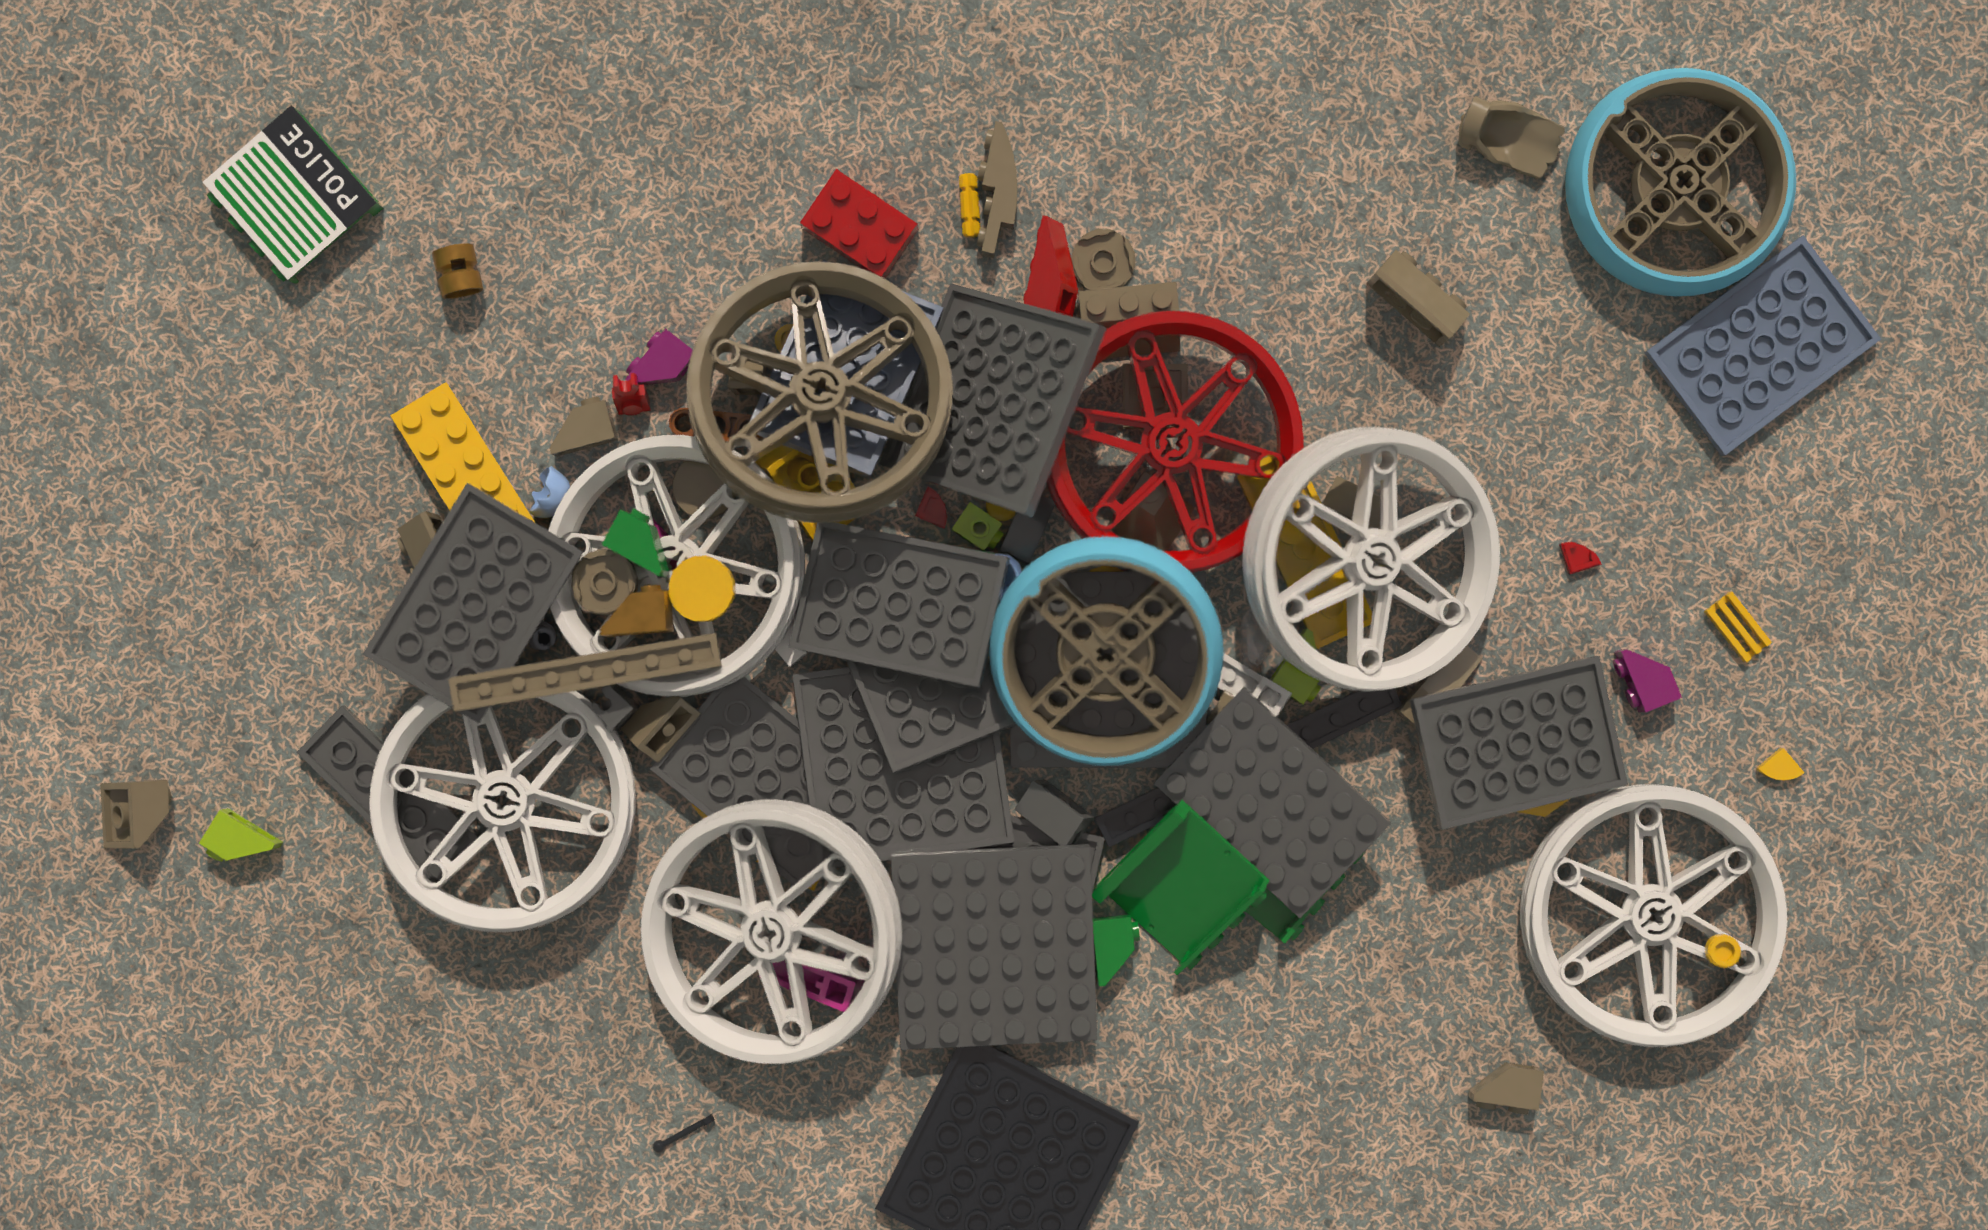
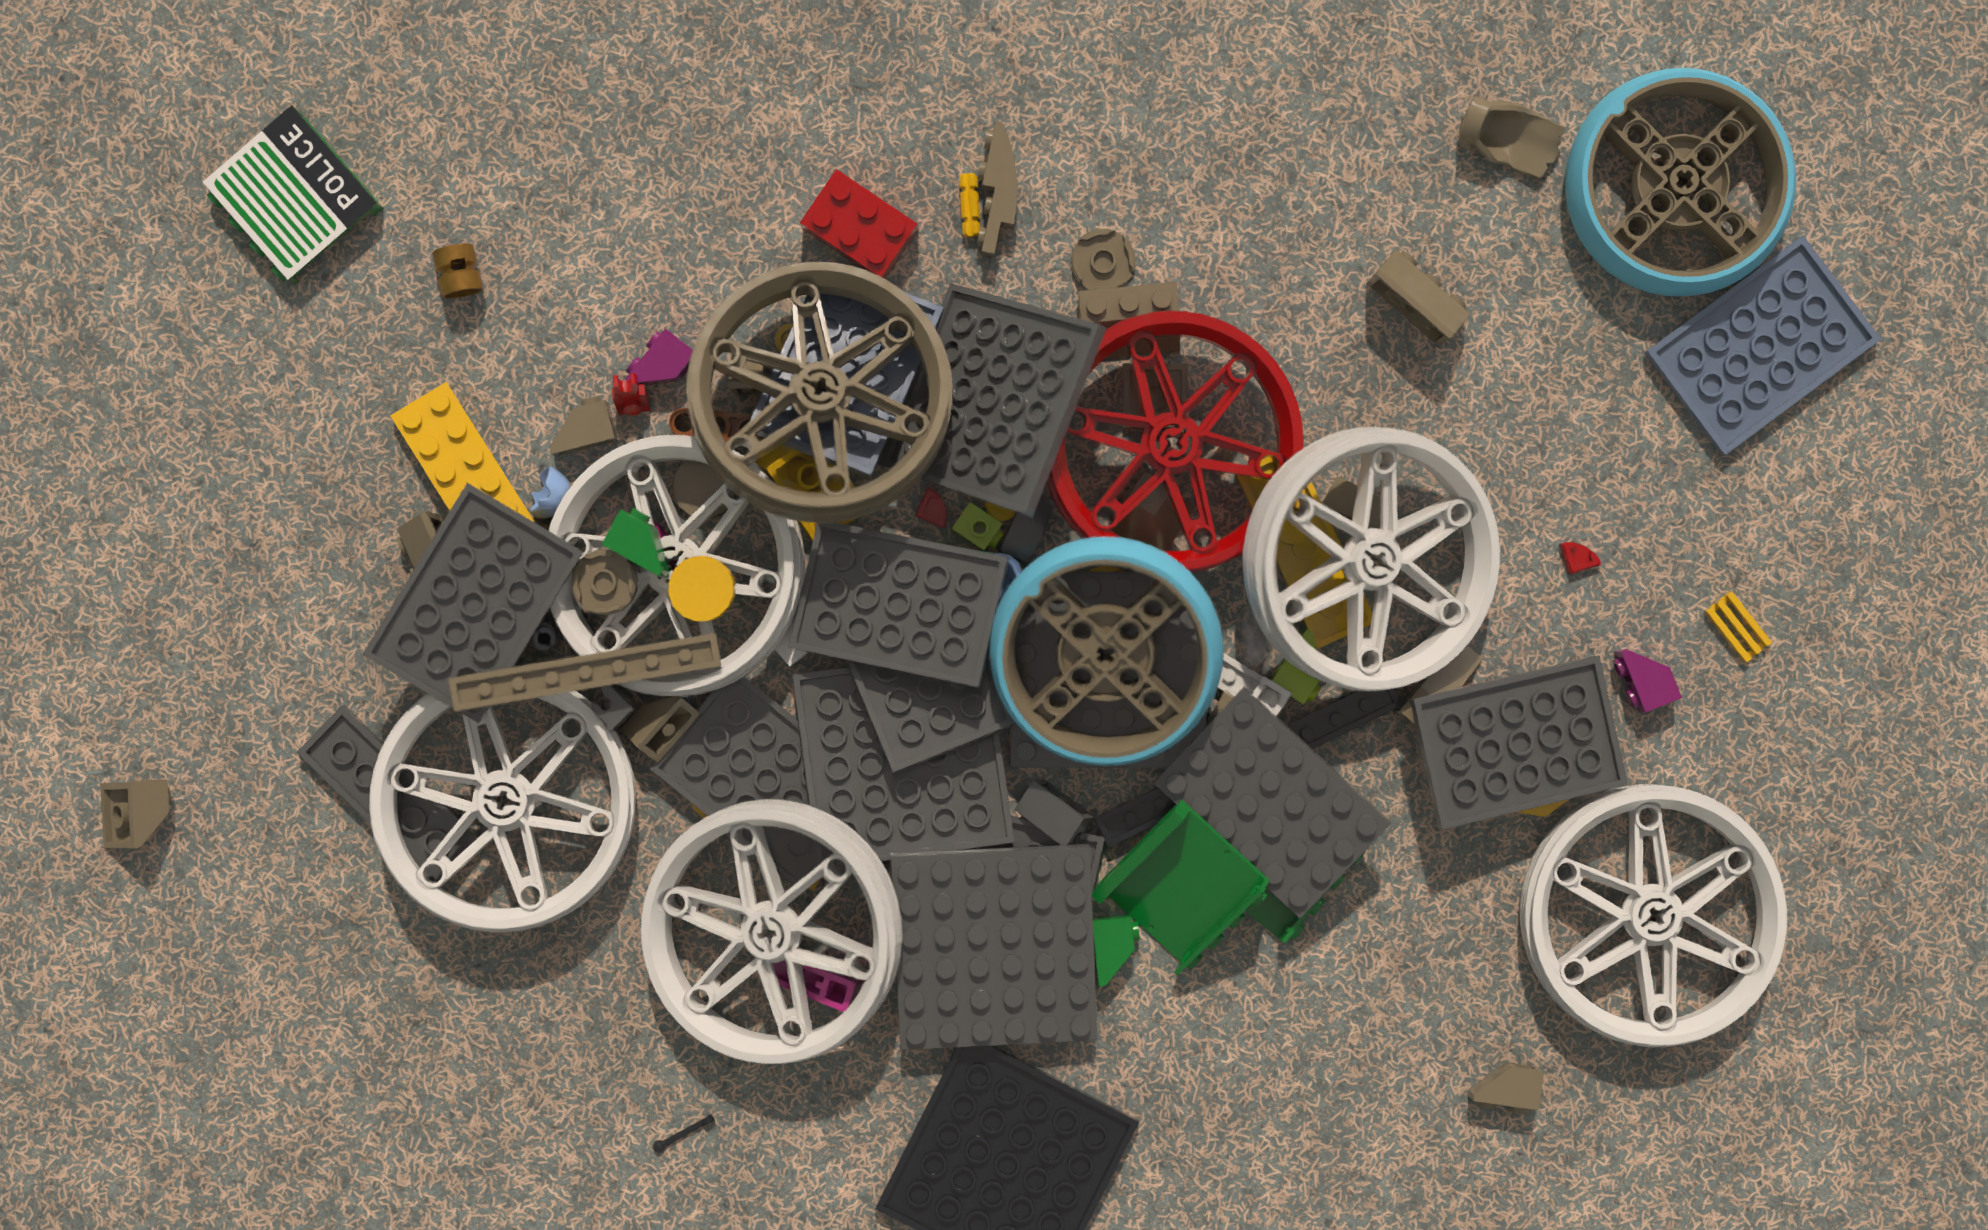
lime slope [199,808,283,862] -> none
pearl gold slope [600,585,674,637] -> none
red slope [1023,215,1078,317] -> none
yellow tile [1705,934,1741,968] -> none
yellow tile [1756,747,1804,780] -> none

